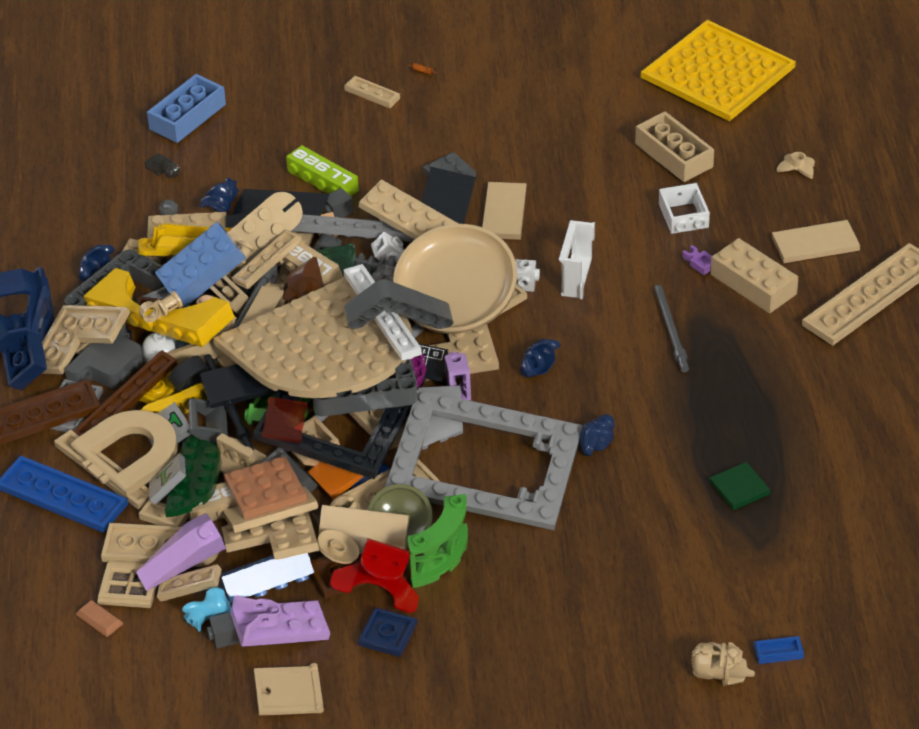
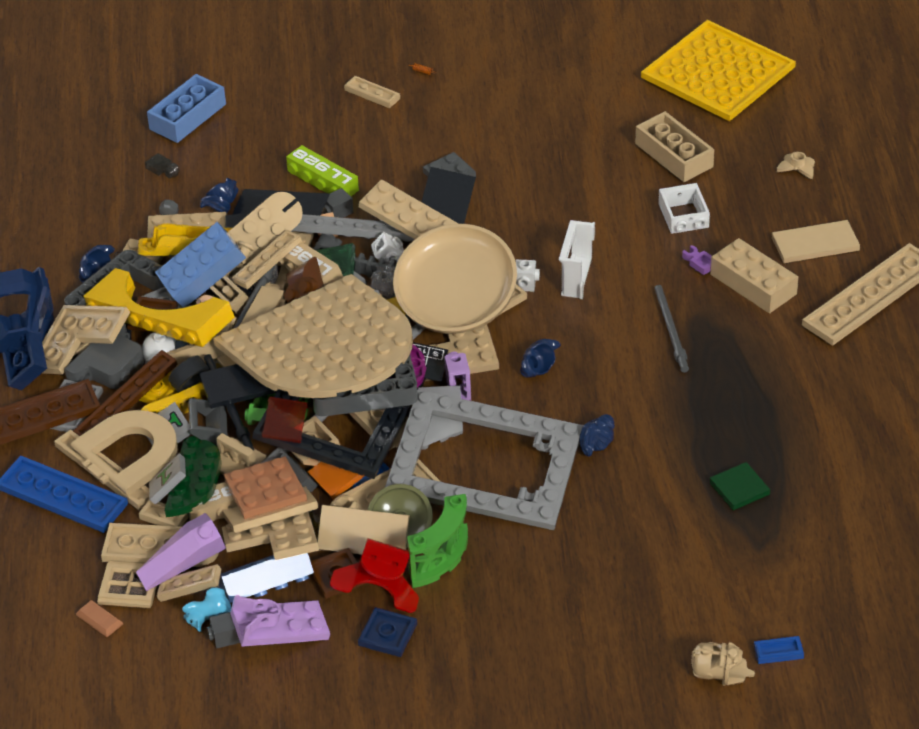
tan connector [139,291,183,322] -> none
tan container [254,663,324,715] -> none
tan dish [317,530,359,564] -> none
white plate [344,264,422,361] -> none
dark grey beam [344,279,454,329] -> none
tan tile [482,182,527,240] -> none

